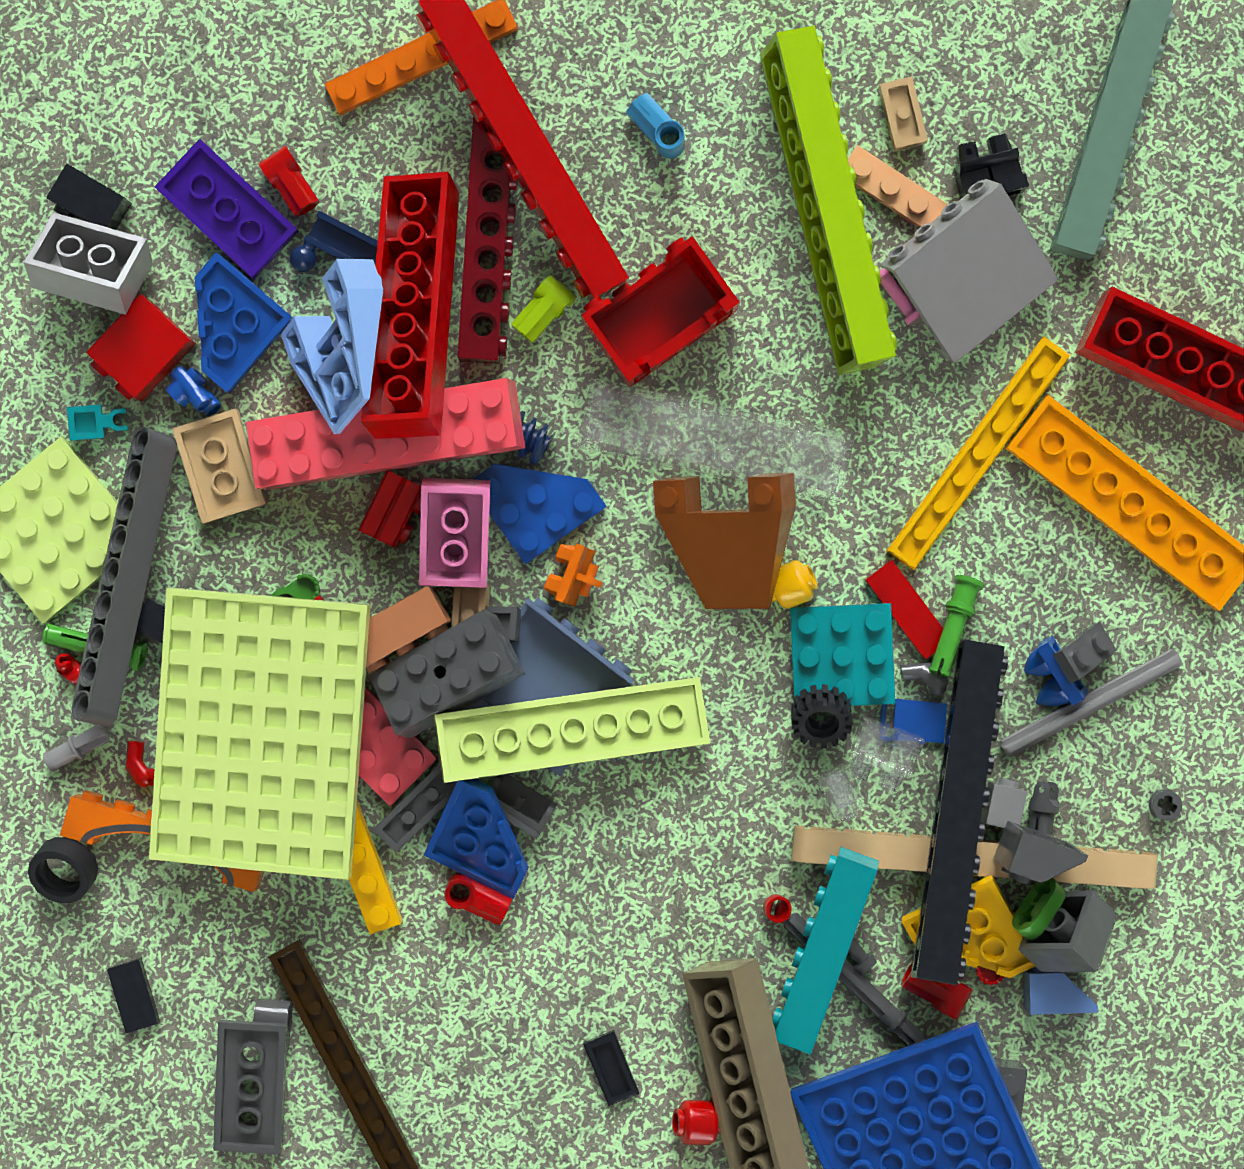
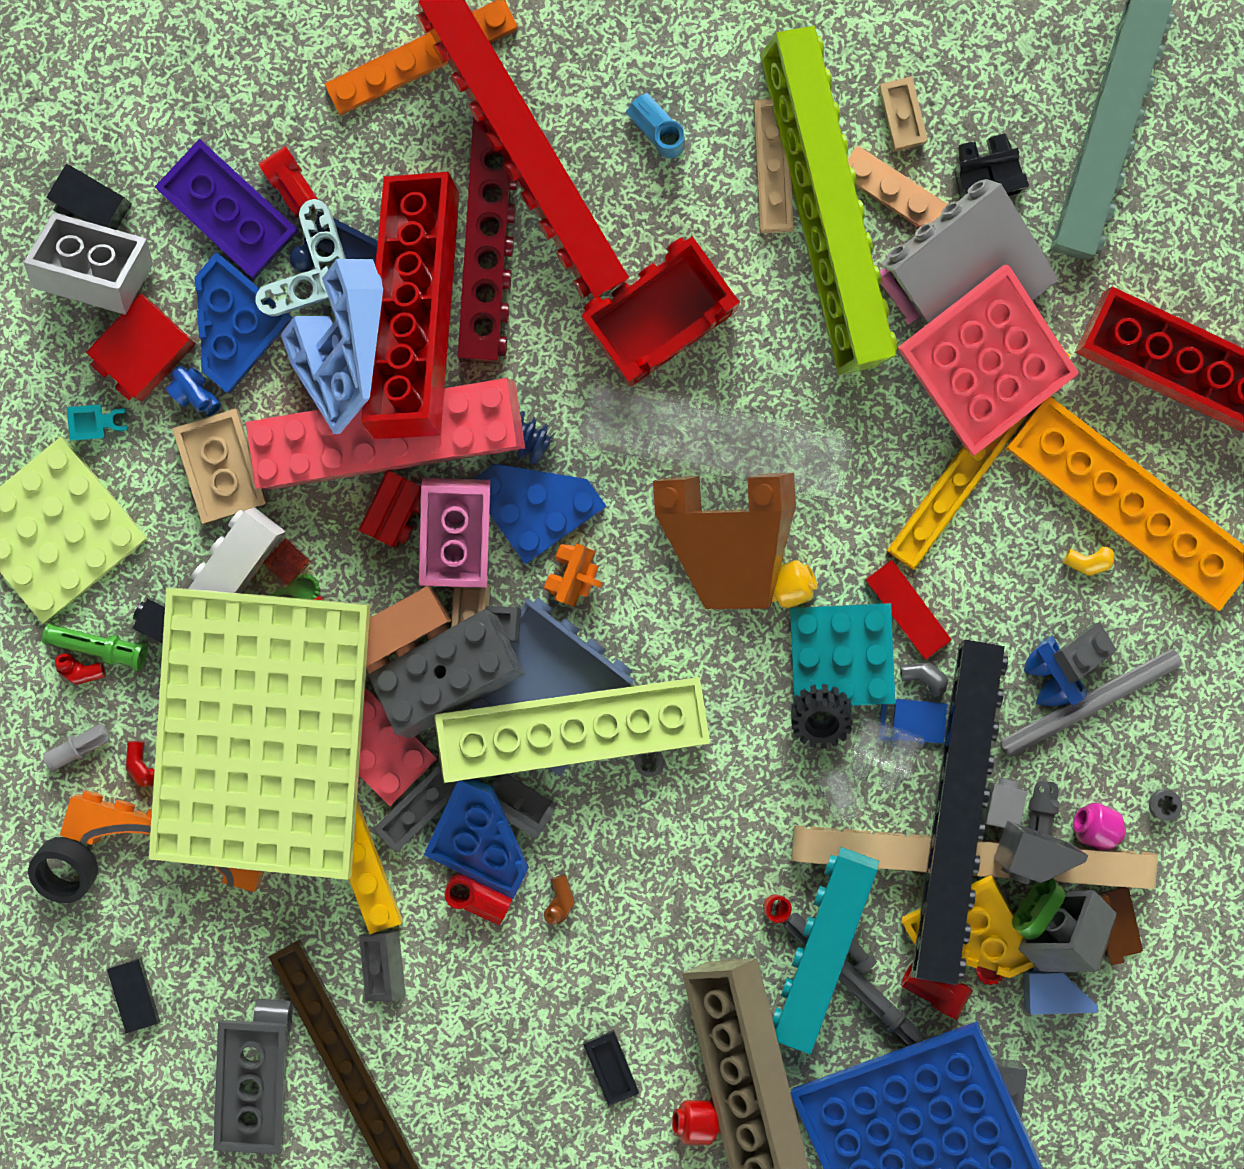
dark grey beam [72,427,177,727] -> none
lime piece [511,274,577,344] -> none
bright green pin [928,575,984,678] -> none
none -> white brick [188,507,286,593]
none -> light aqua beam [256,199,346,316]
none -> clear red plate [263,538,312,586]
none -> flat silver slope [359,930,406,1001]
none -> dark orange arm [544,874,575,925]
none -> dark grey bush [634,751,664,777]
none -> tan tile [753,99,794,233]
none -> coral plate [897,265,1079,456]
none -> yellow arm [1063,547,1115,576]
none -> dark pink head [1073,803,1126,851]
none -> reddish brown panel [1097,887,1143,966]

